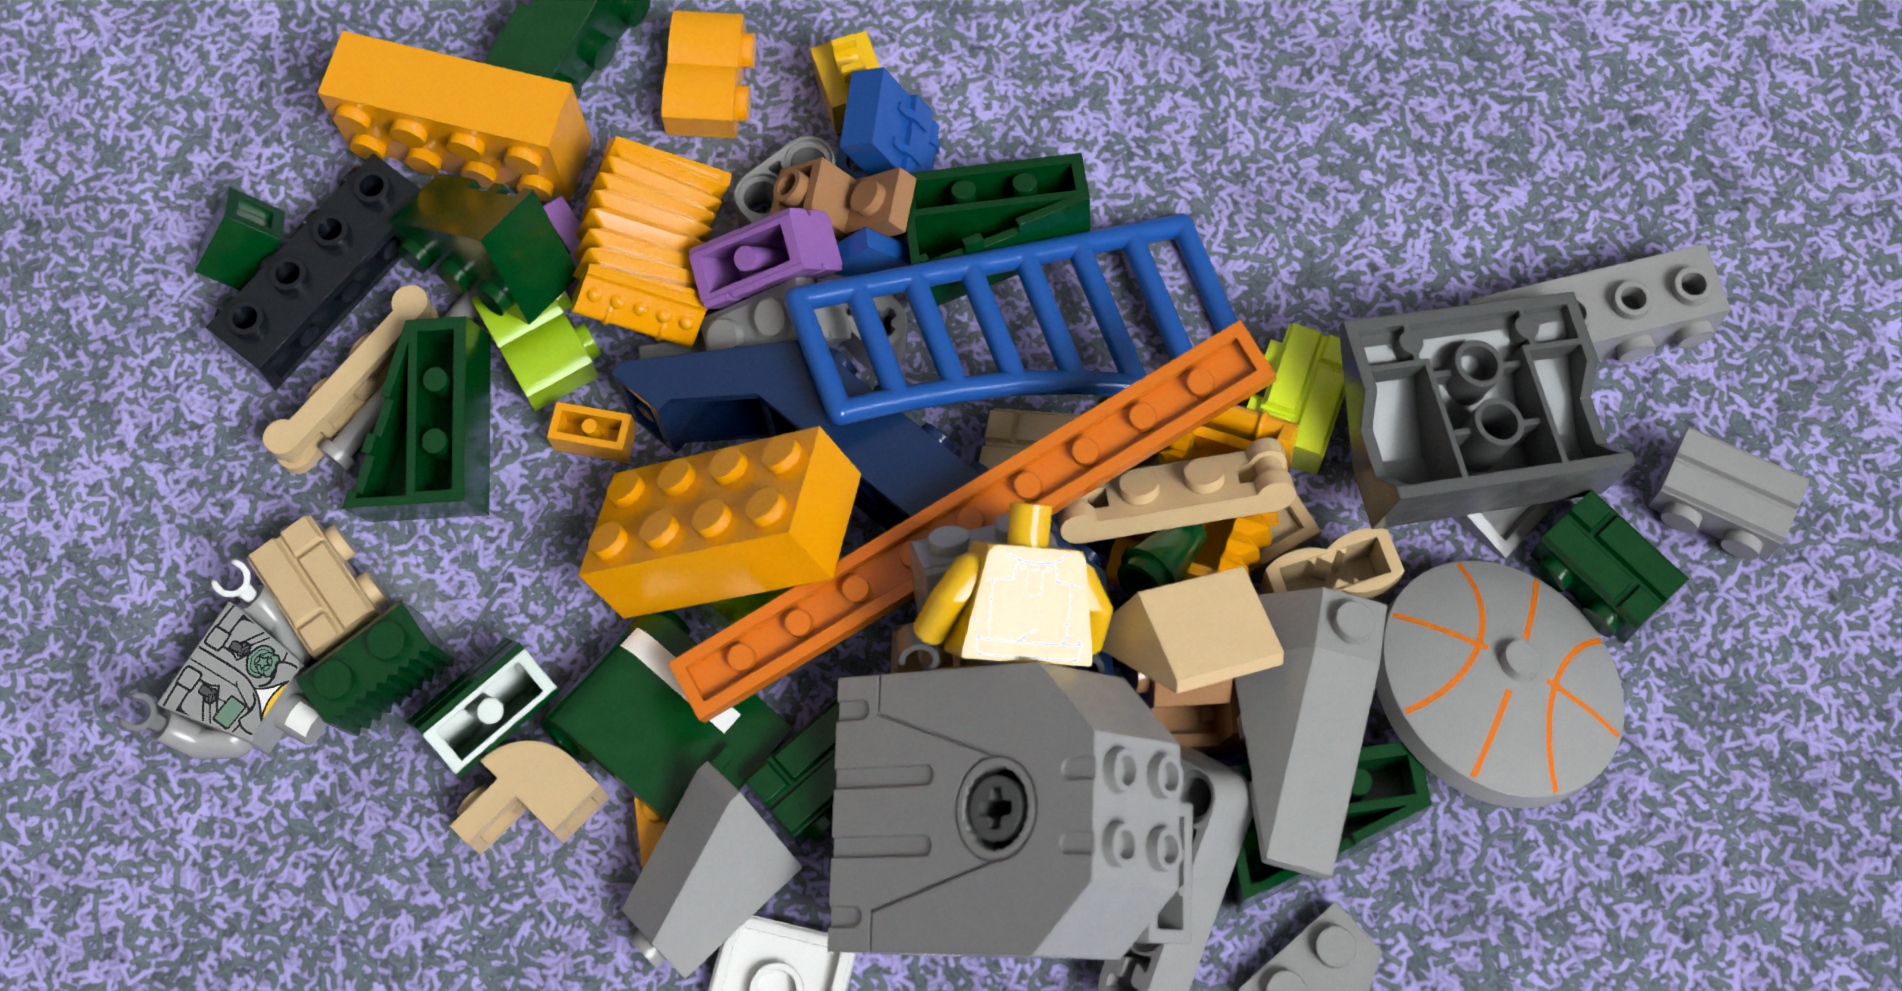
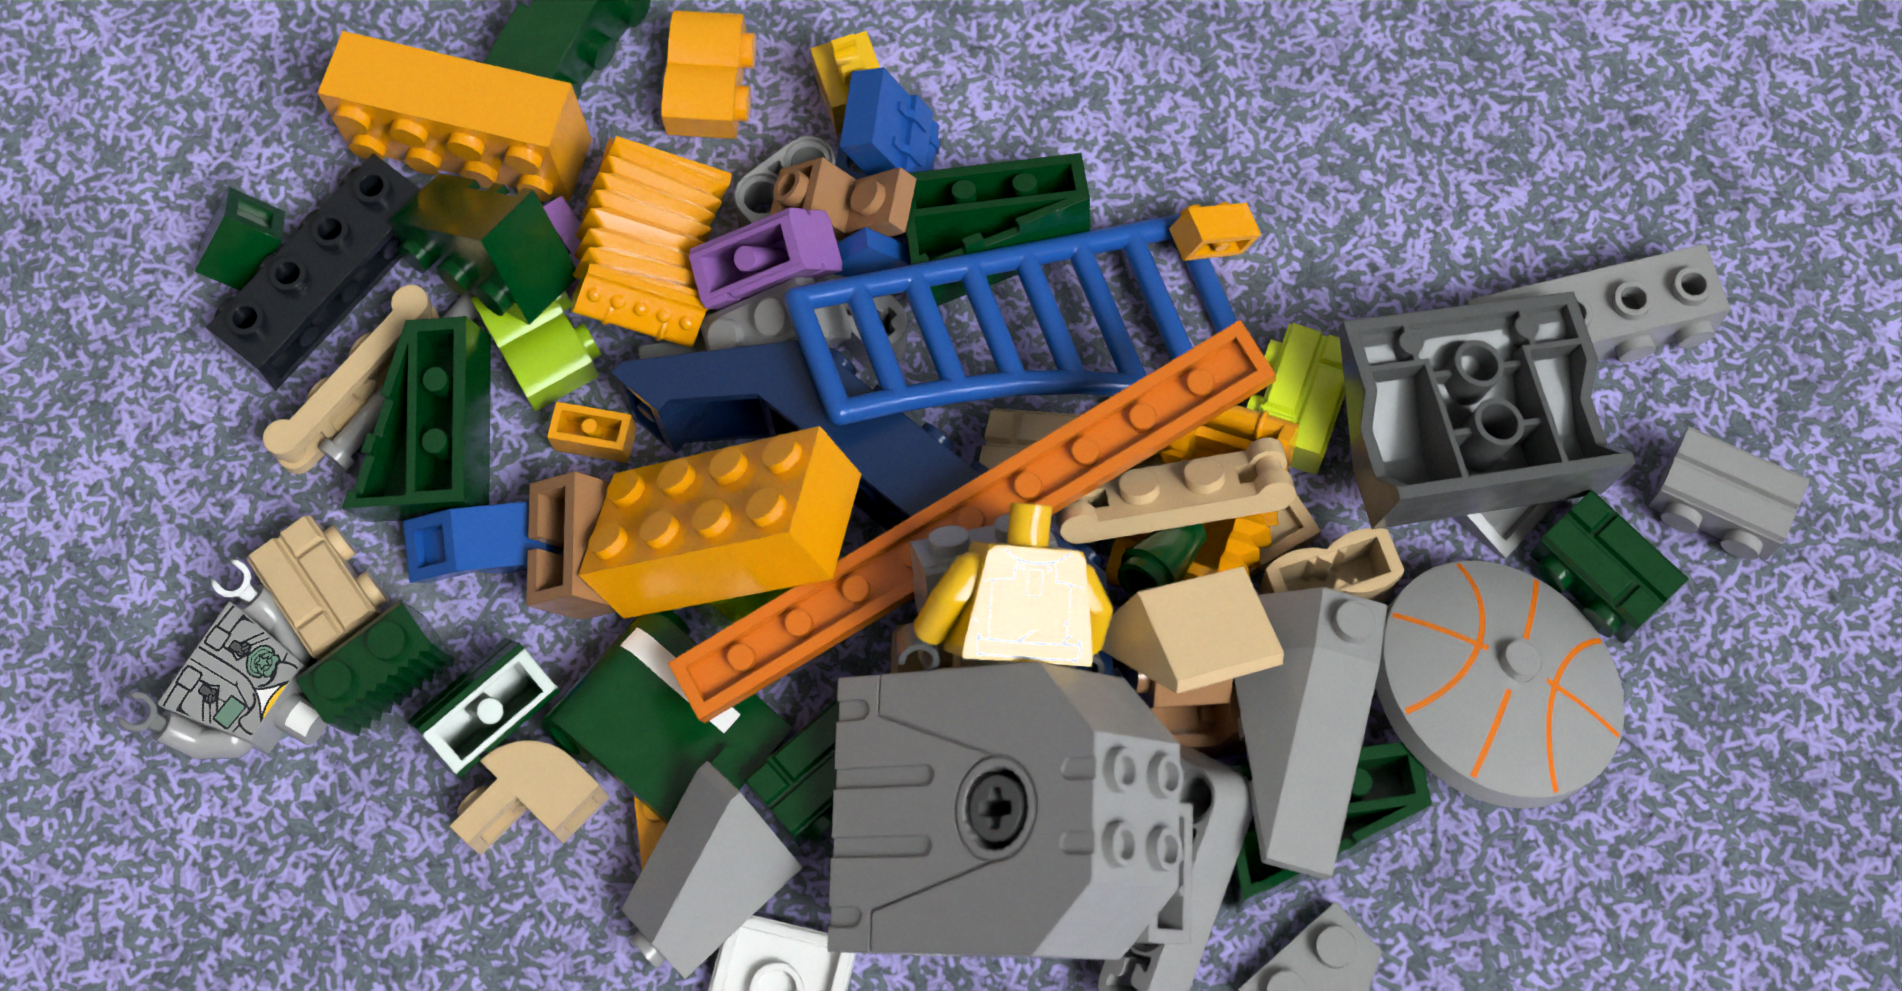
none -> blue slope [403,501,555,584]
none -> medium nougat piece [526,471,616,620]
none -> light orange piece [1169,202,1262,261]

